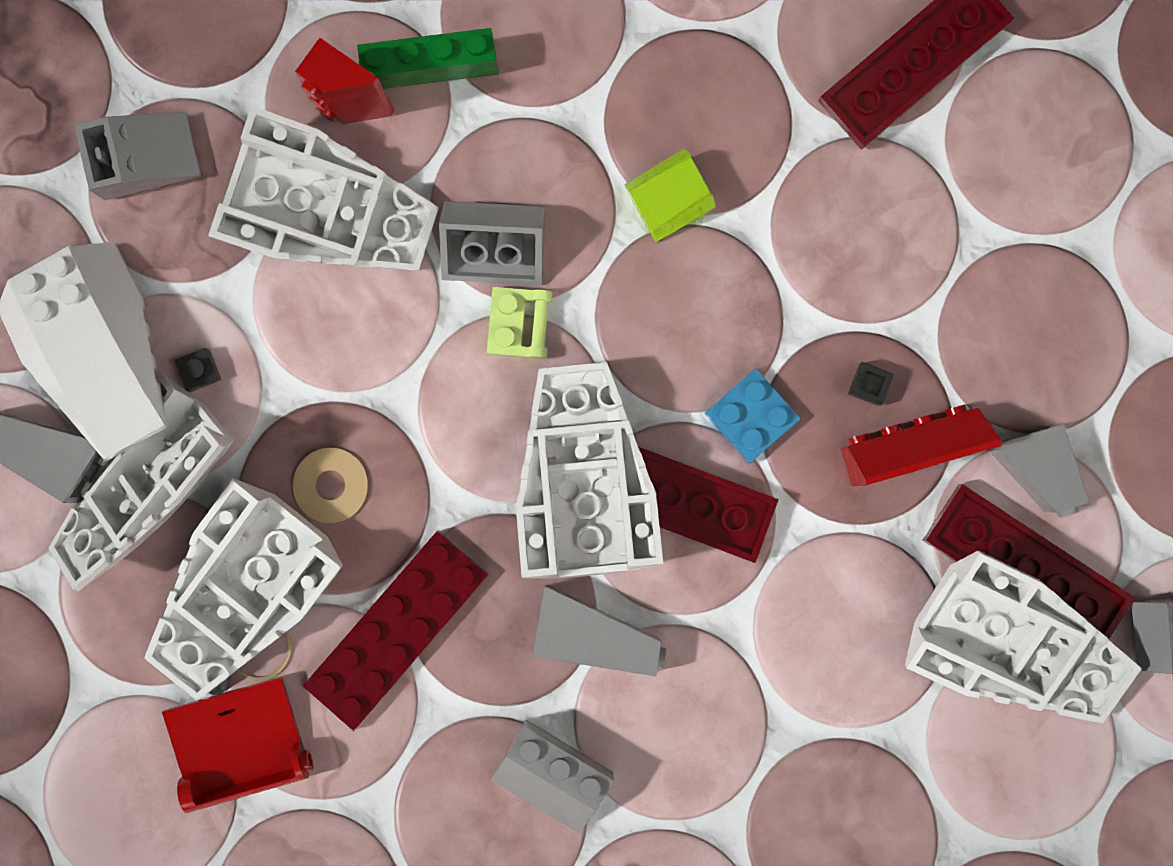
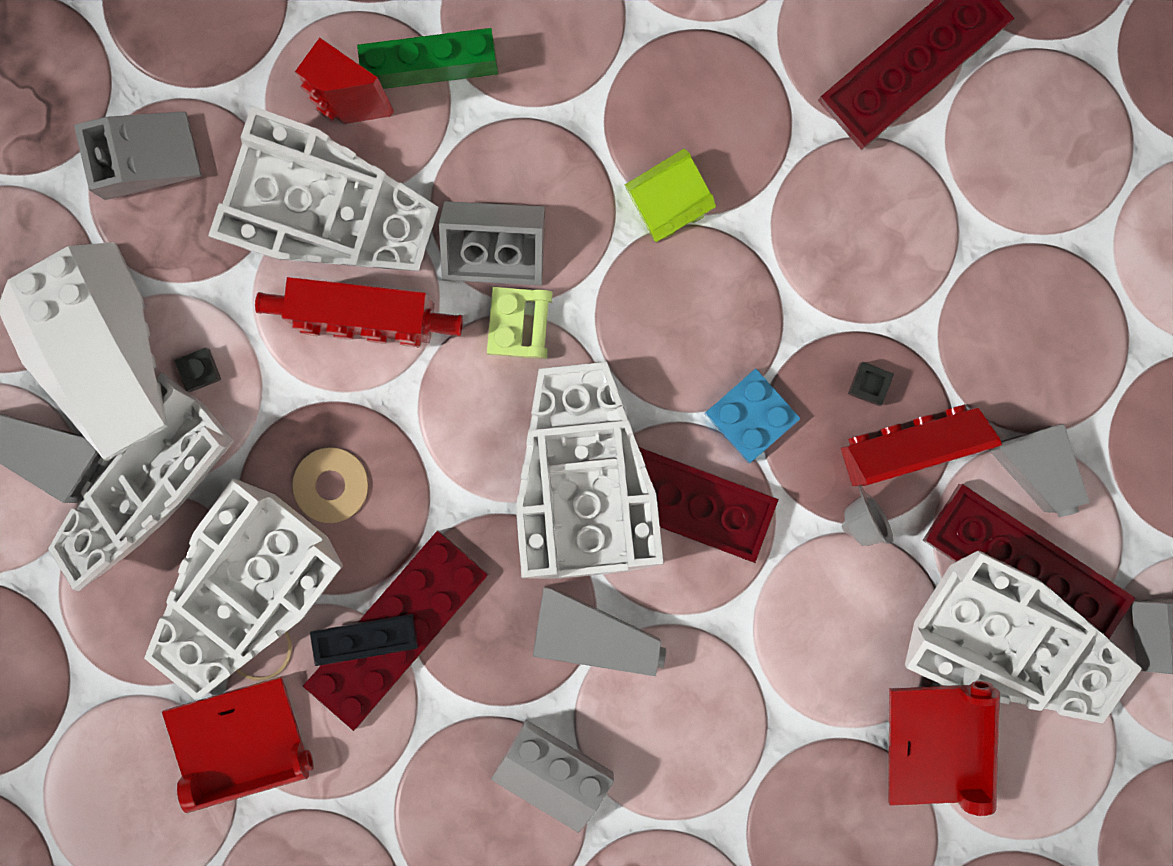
none -> red brick [255,277,463,348]
none -> black tile [310,613,419,666]
none -> light grey piece [842,485,893,546]
none -> red door [888,681,1000,816]

